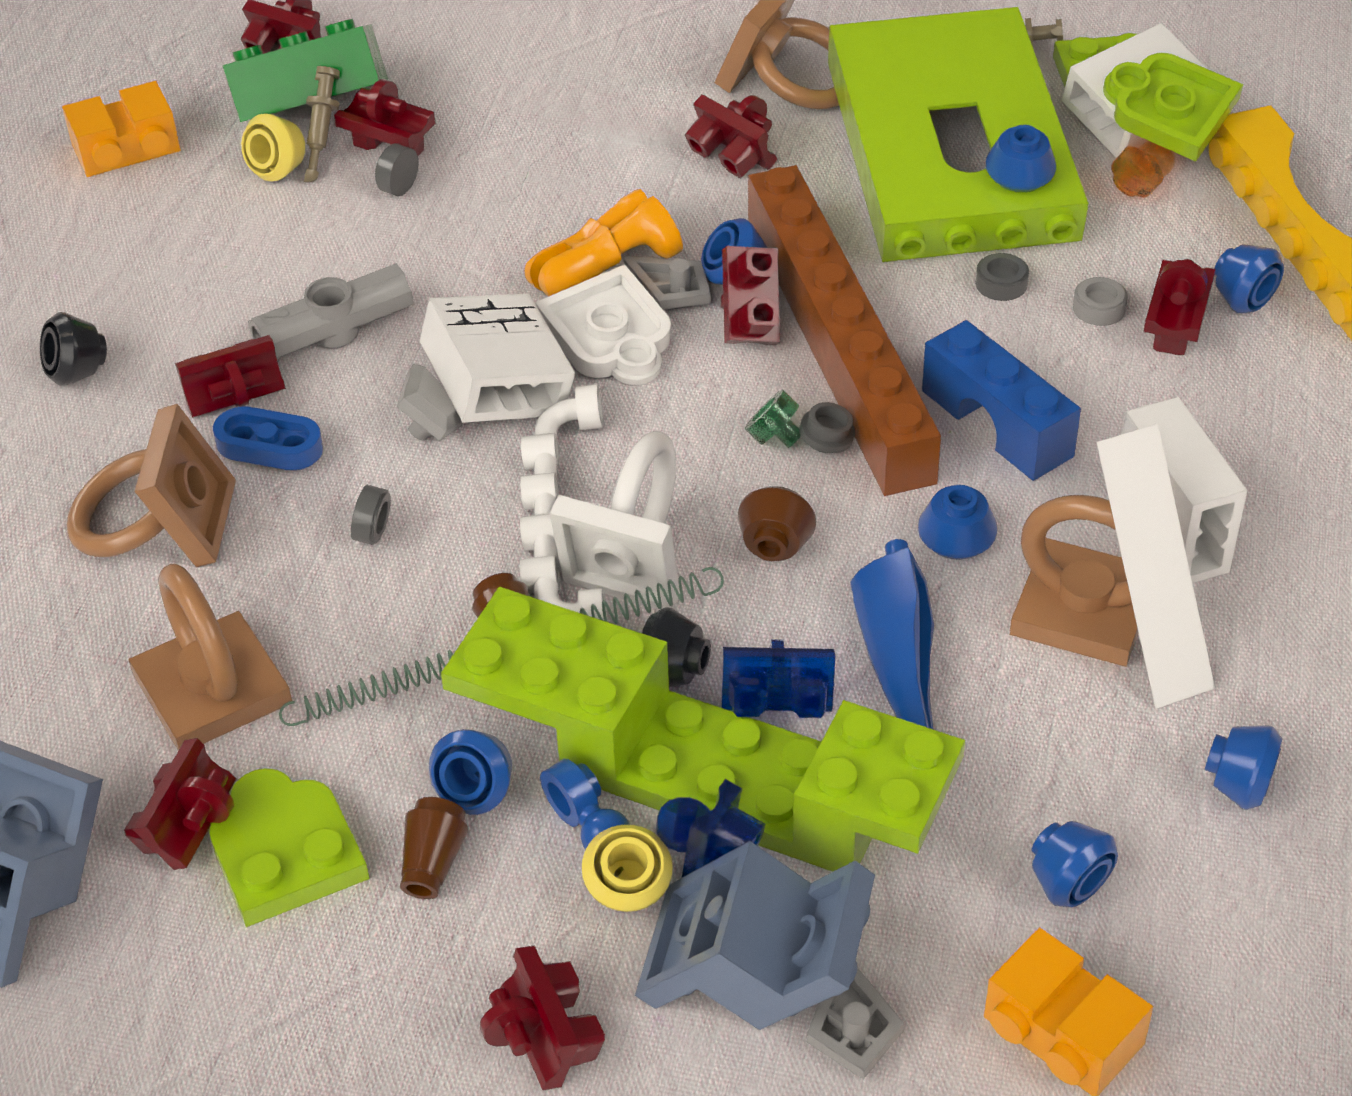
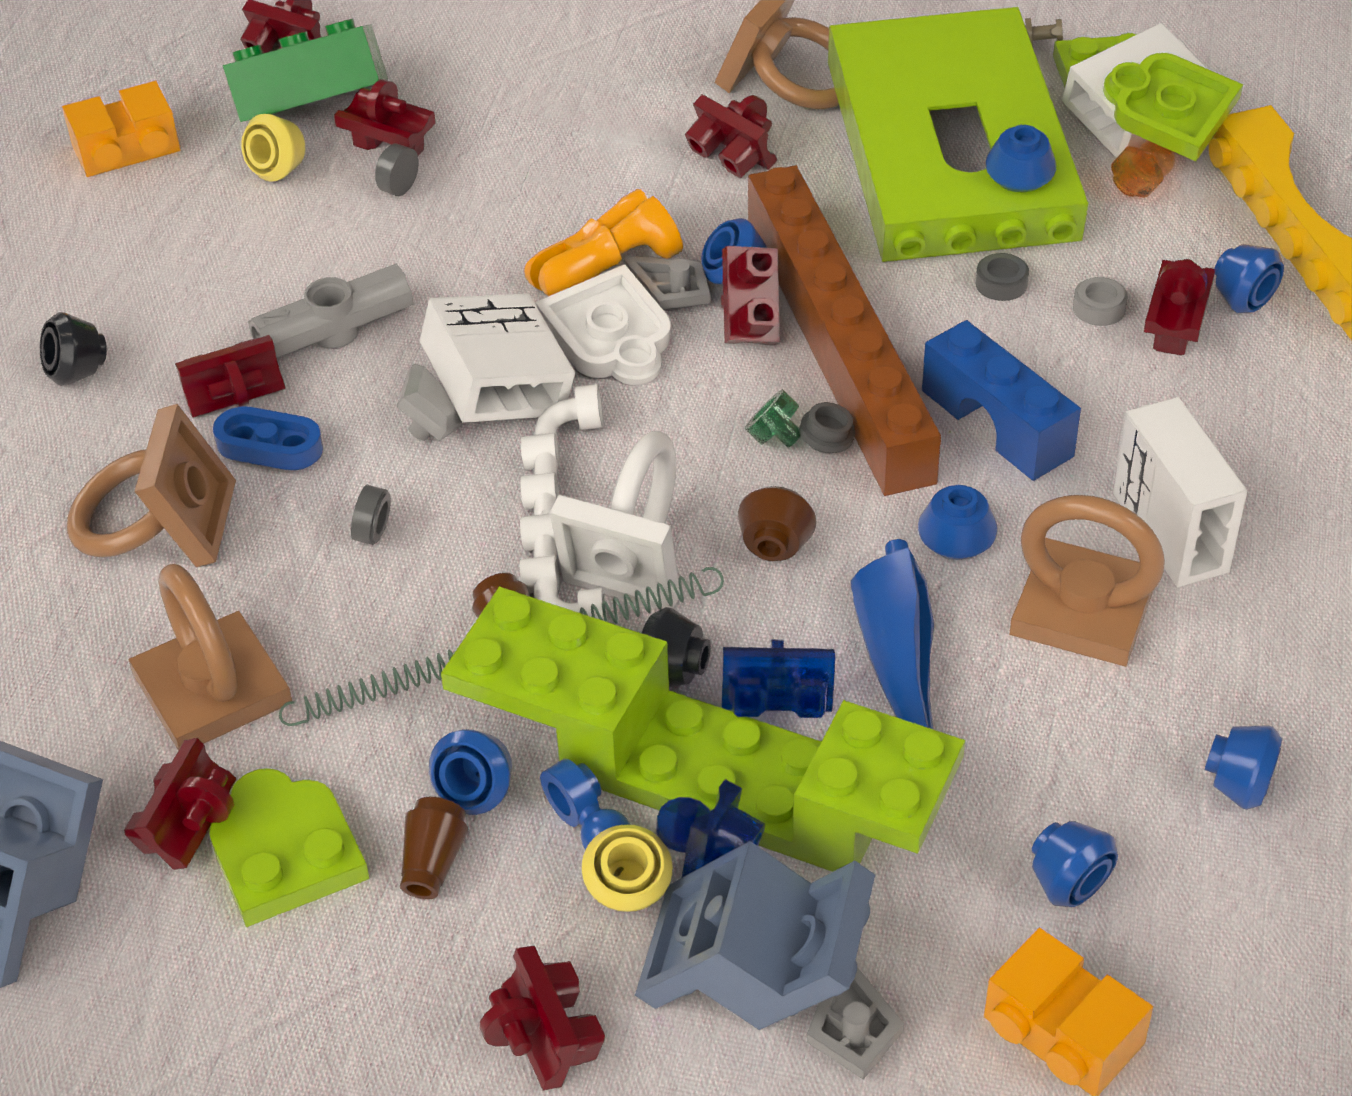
dark tan piece [304,66,340,182] -> none
white sticker [1096,424,1215,709] -> none

